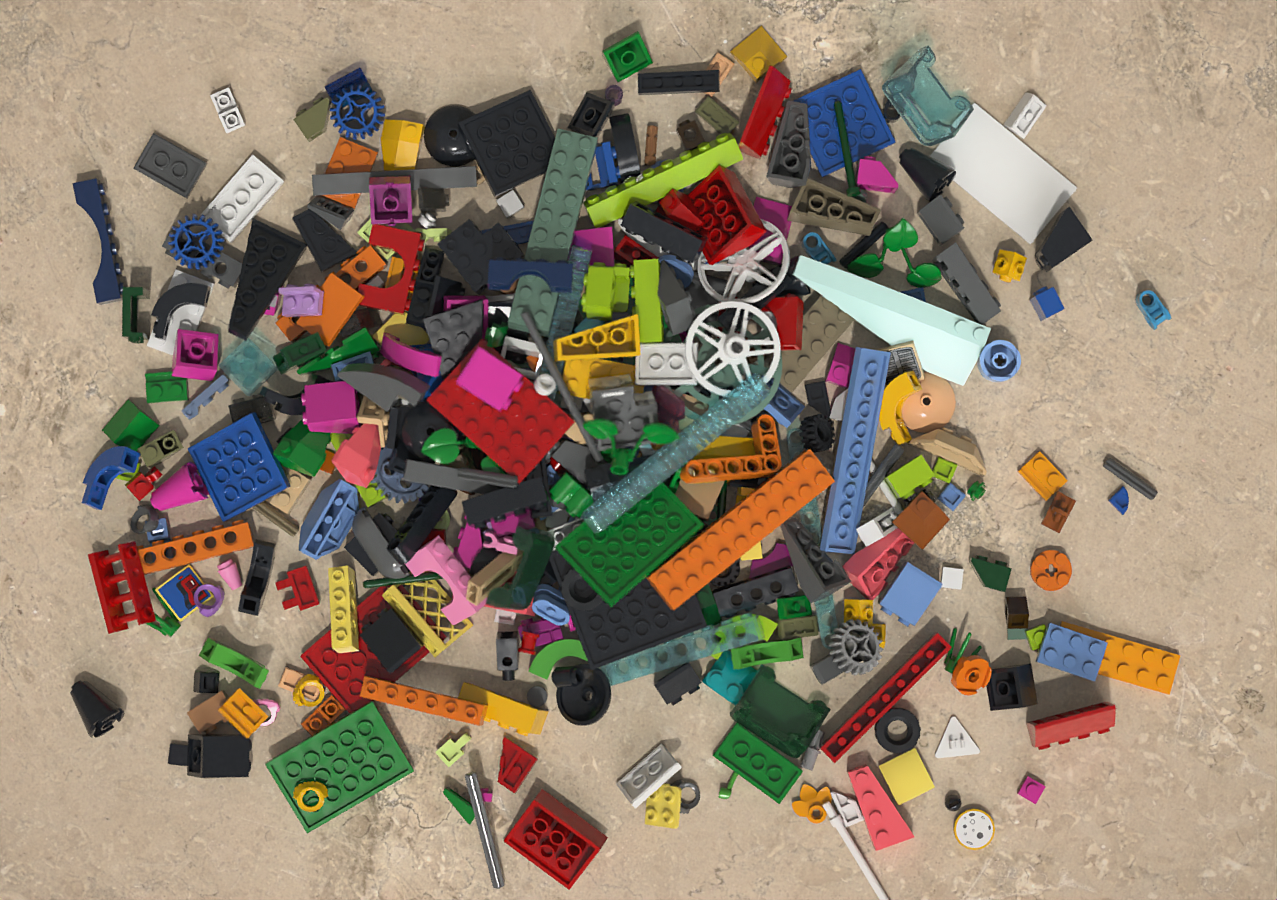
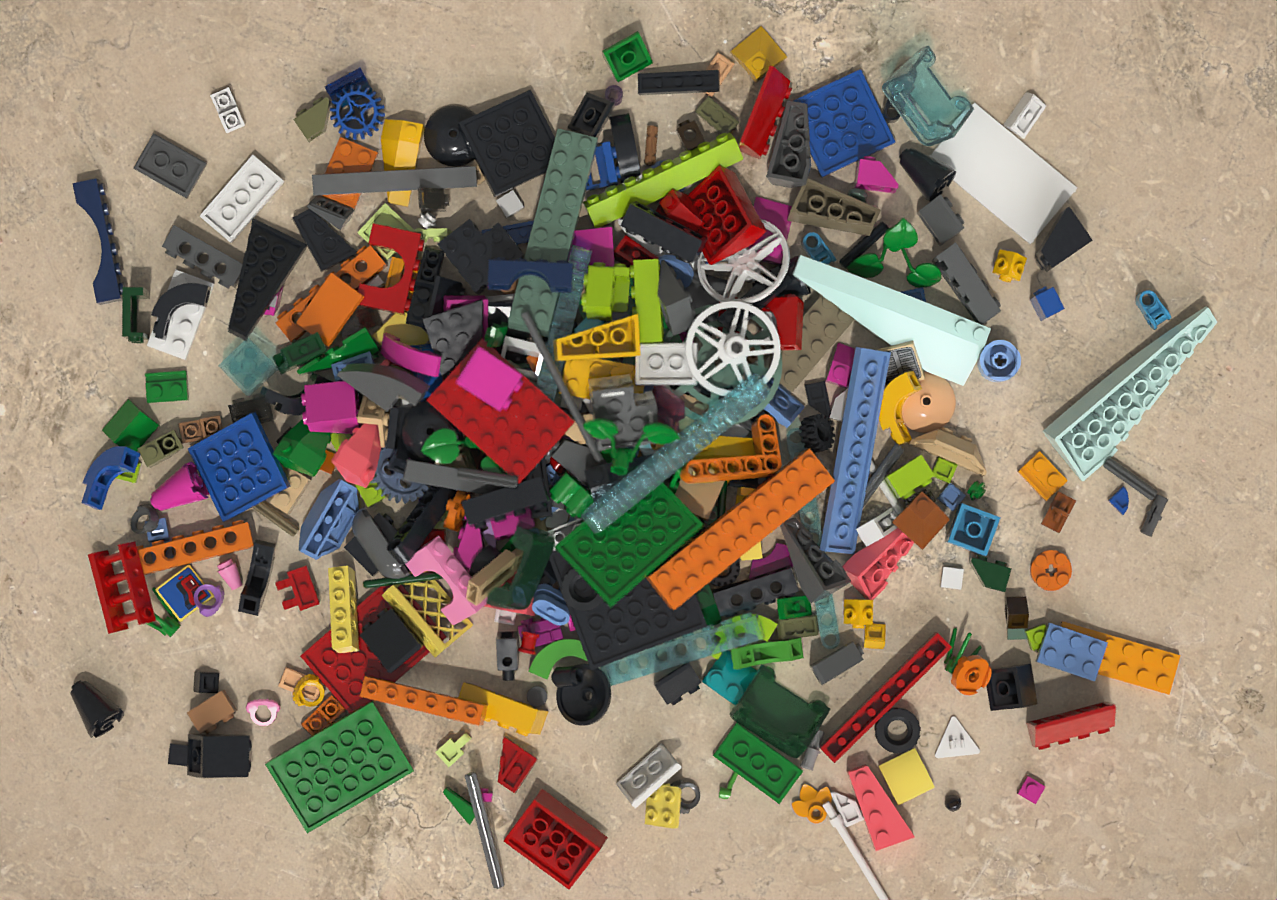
red plate [125,466,163,501] -> none
blue gear [168,214,225,270] -> none
dark pink slope [172,329,219,381] -> none
sand blue hinge [182,374,230,420] -> none
bright green arch [199,638,269,689] -> none
light orange plate [218,688,269,738] -> none
lavender bracket [278,284,324,317] -> none
yellow piece [293,781,328,812] -> none
magenta brick [369,176,413,226] -> none
bright pink plate [483,531,521,555] -> none
white tile [534,374,556,396] -> none
light grey gear [828,619,883,675] -> none
dark green bar [834,101,861,197] -> none
medium blue slope [878,562,943,627] -> none
white tile [953,808,995,850] -> none
none -> medium nougat slope [178,415,222,444]
none -> orange plate [443,490,471,532]
none -> dark azure brick [945,503,1001,556]
none -> light aqua wedge [1043,306,1217,481]
none -> dark grey pin [1140,495,1168,537]

